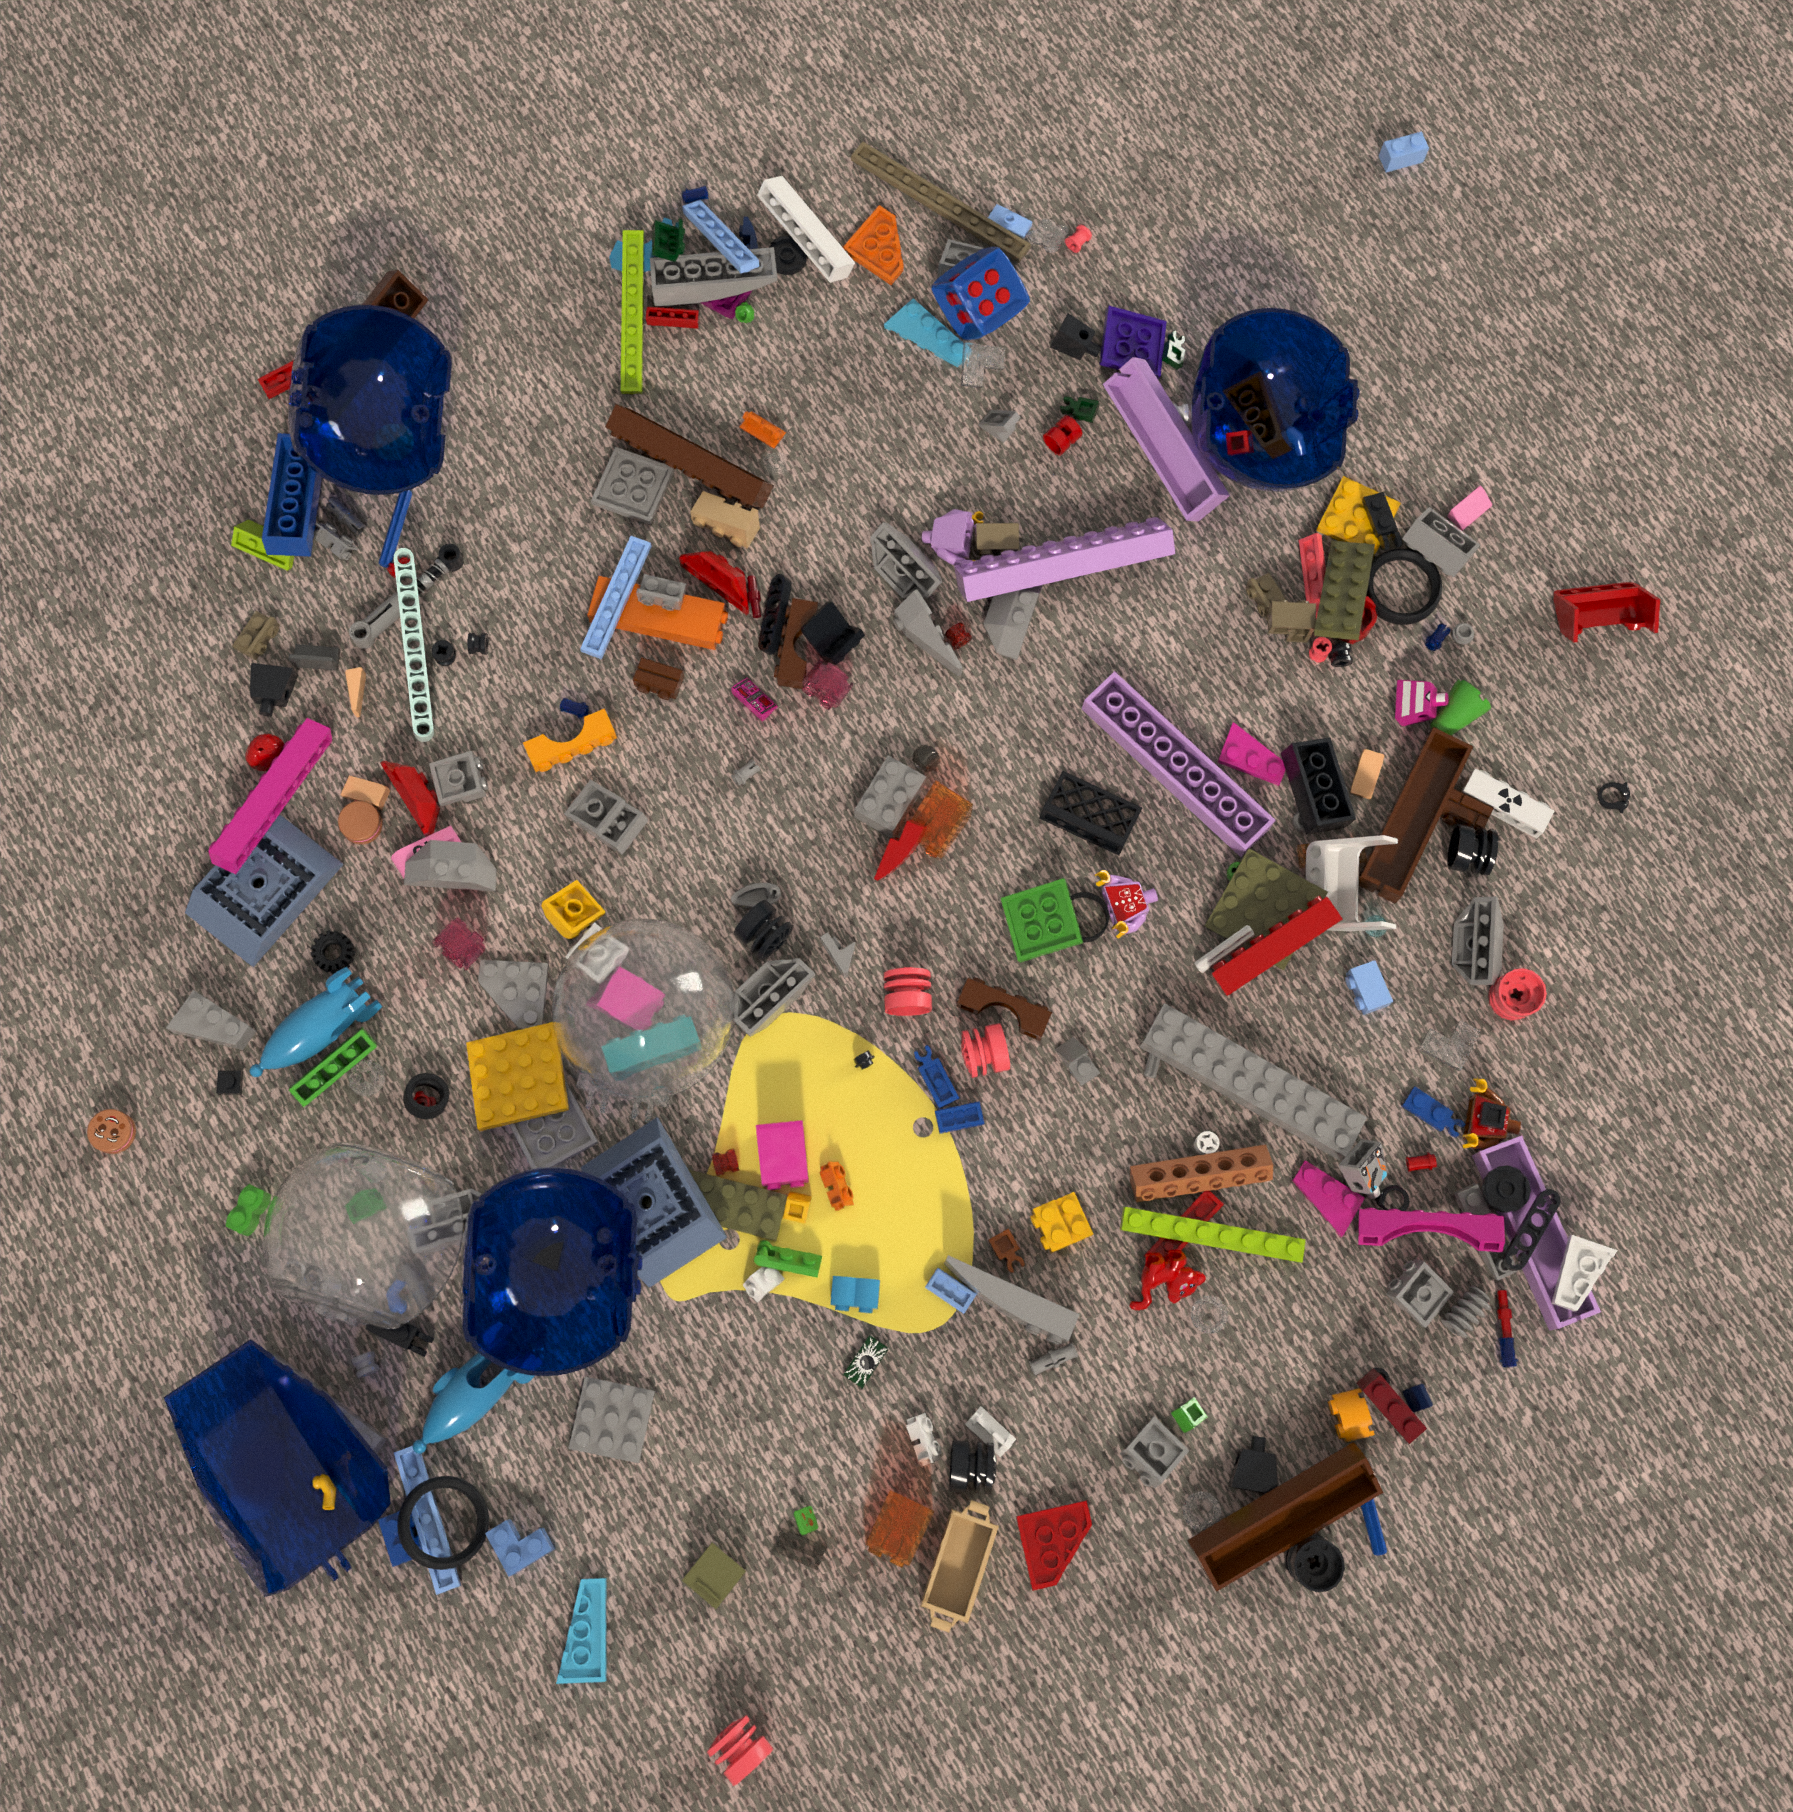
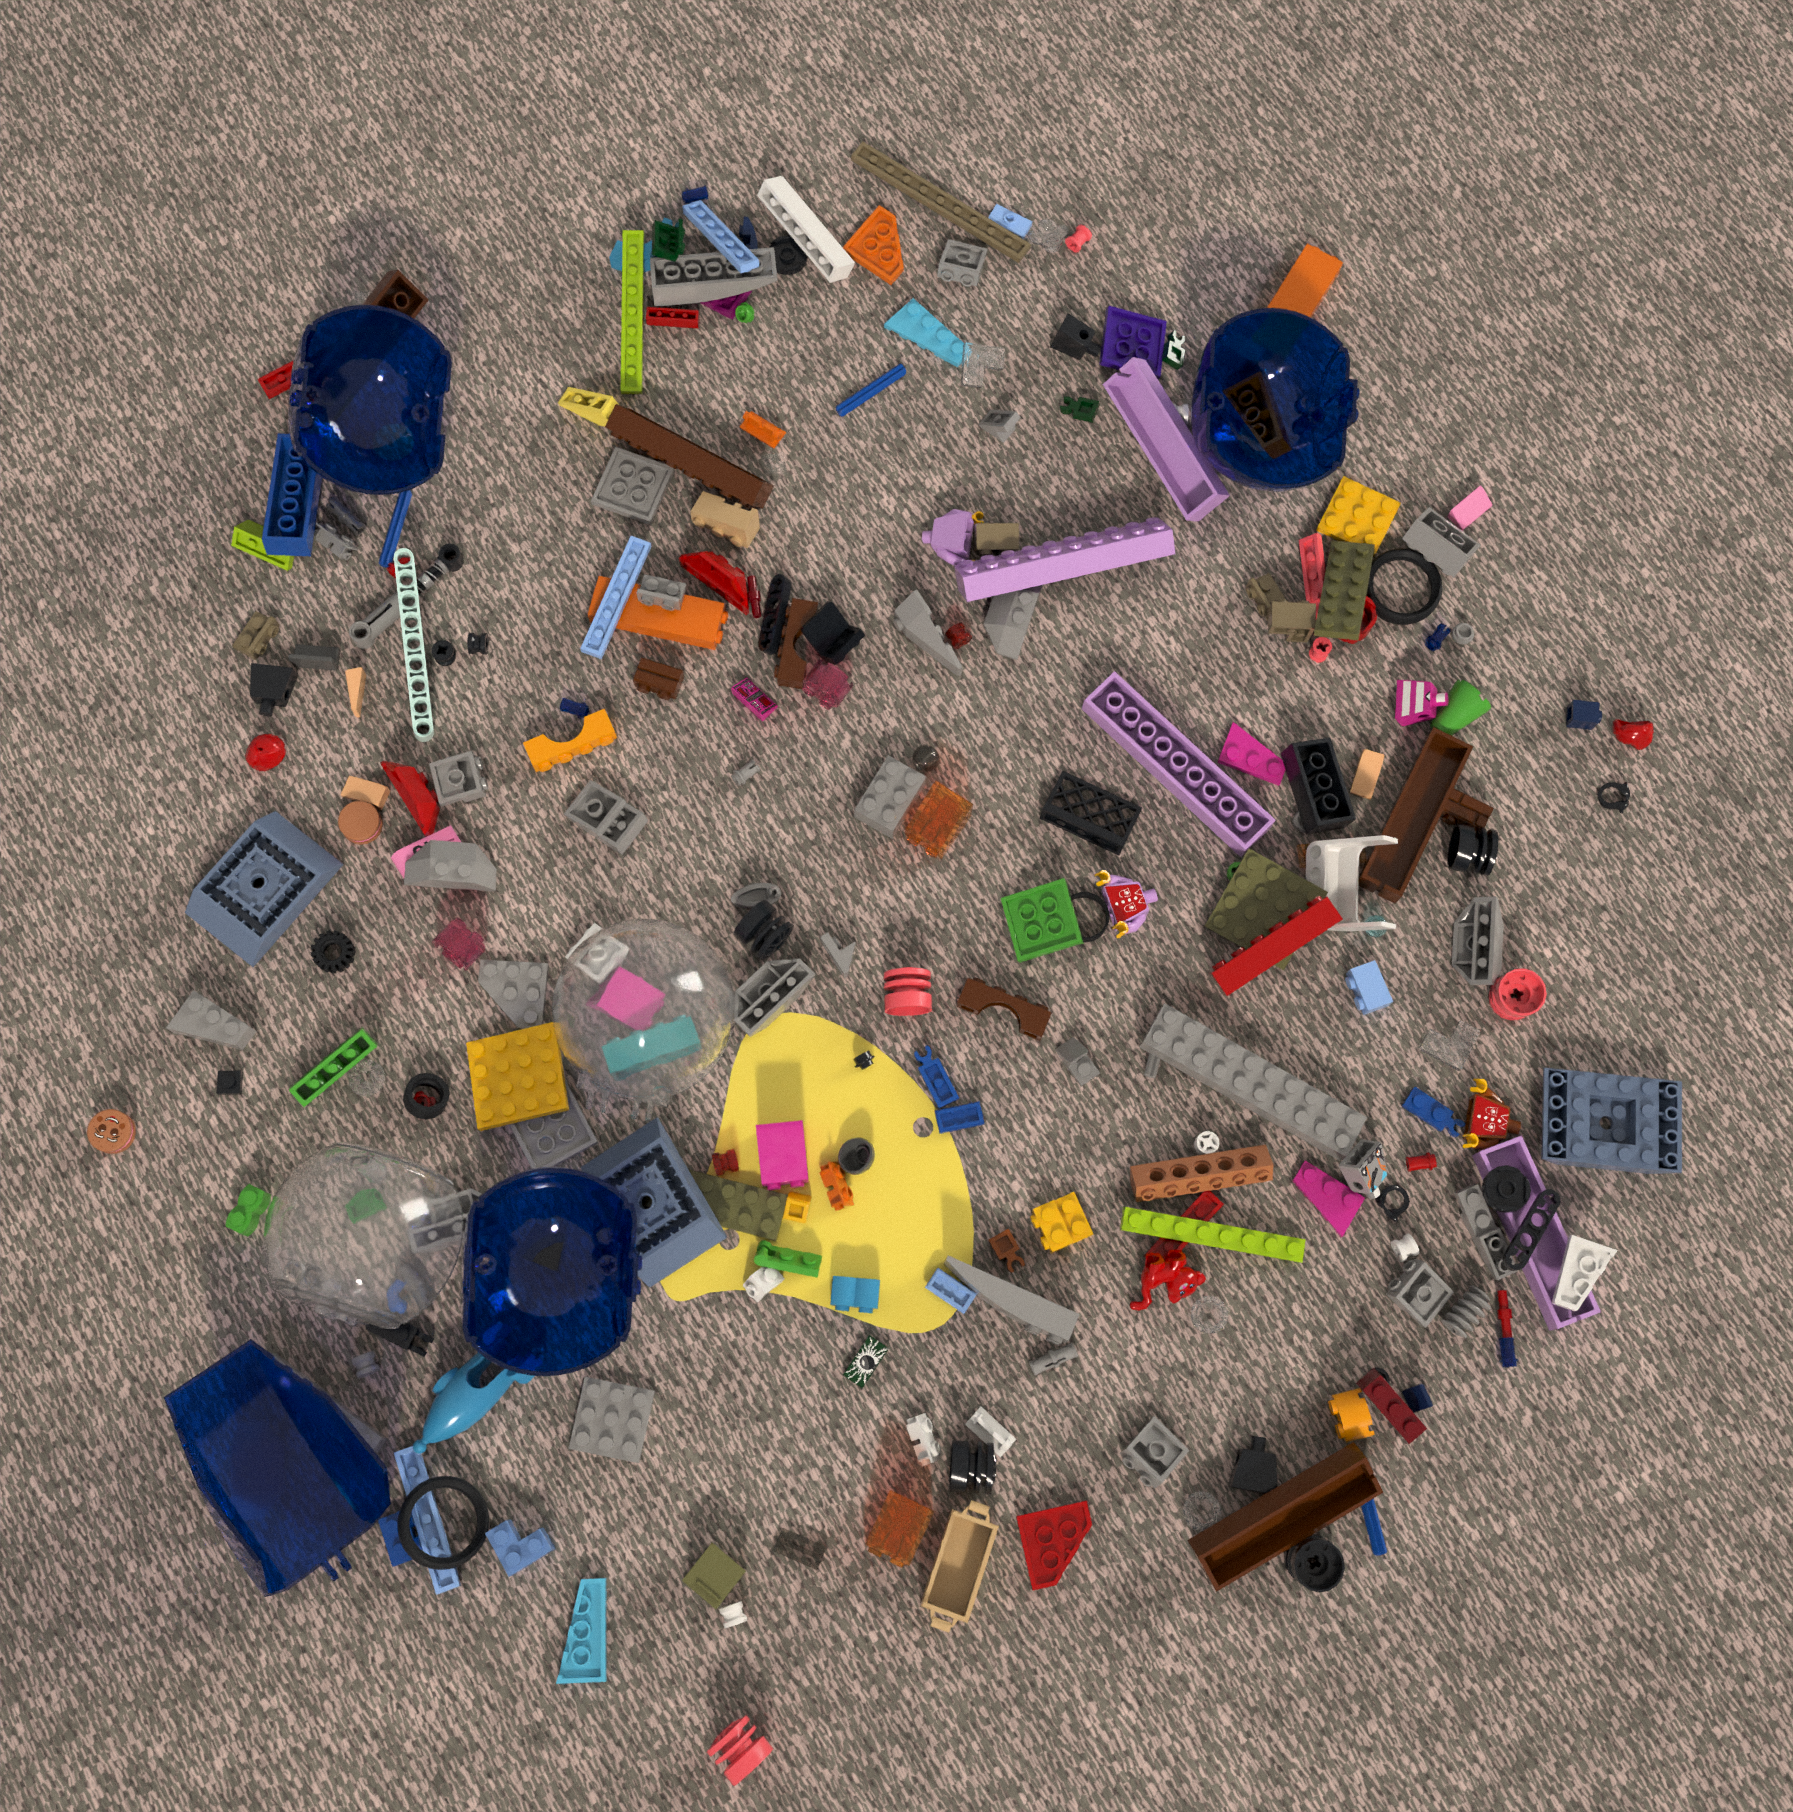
dark pink brick [209,718,332,874] -> none
dark azure piece [250,967,382,1077] -> none
yellow arm [312,1474,336,1510] -> none
yellow slope [541,880,606,939] -> none
bright green slope [793,1506,818,1535] -> none
light grey wedge [870,522,943,598] -> none
red slope [874,820,928,881] -> none
blue piece [931,246,1030,340] -> none
coral wheel [961,1023,1010,1078] -> none
red wheel [1043,415,1083,456] -> none
bright green slope [1171,1397,1208,1433] -> none
white axle [1195,925,1255,973] -> none
red brick [1226,430,1254,456] -> none
blue arm [1285,426,1307,456] -> none
black wheel [1330,643,1353,667] -> none
dark pink arch [1358,1208,1505,1252] -> none
black hinge [1362,492,1402,551] -> none
light blue brick [1379,131,1429,172] -> none
white brick [1461,769,1554,839] -> none
black plate [1478,1102,1507,1130] -> none
red windscreen [1553,582,1660,643] -> none
none -> light yellow slope [558,387,619,427]
none -> white wheel [719,1601,748,1629]
none -> blue axle [836,364,906,417]
none -> dark grey piece [838,1137,875,1175]
none -> orange brick [1249,243,1343,366]
none -> white wheel [1391,1233,1419,1262]
none -> sand blue slope [1541,1068,1682,1174]
none -> dark blue brick [1566,699,1602,730]
none -> red hair [1612,719,1654,750]

